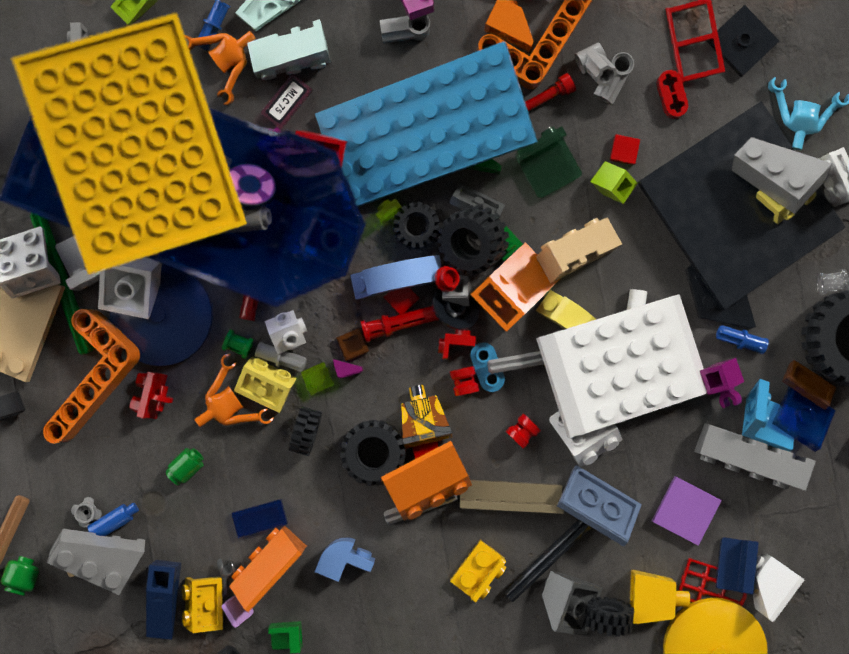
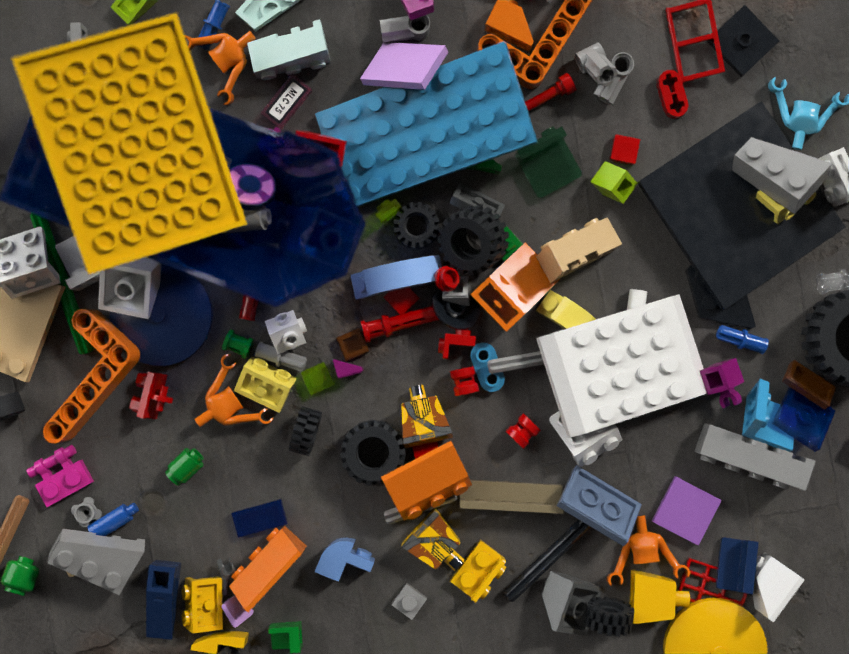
none -> dark pink plate [26,445,94,507]
none -> yellow slope [191,631,249,654]
none -> lavender tile [360,43,448,90]
none -> light grey plate [391,582,427,620]
none -> torso [401,508,465,571]
none -> orange piece [607,515,690,586]

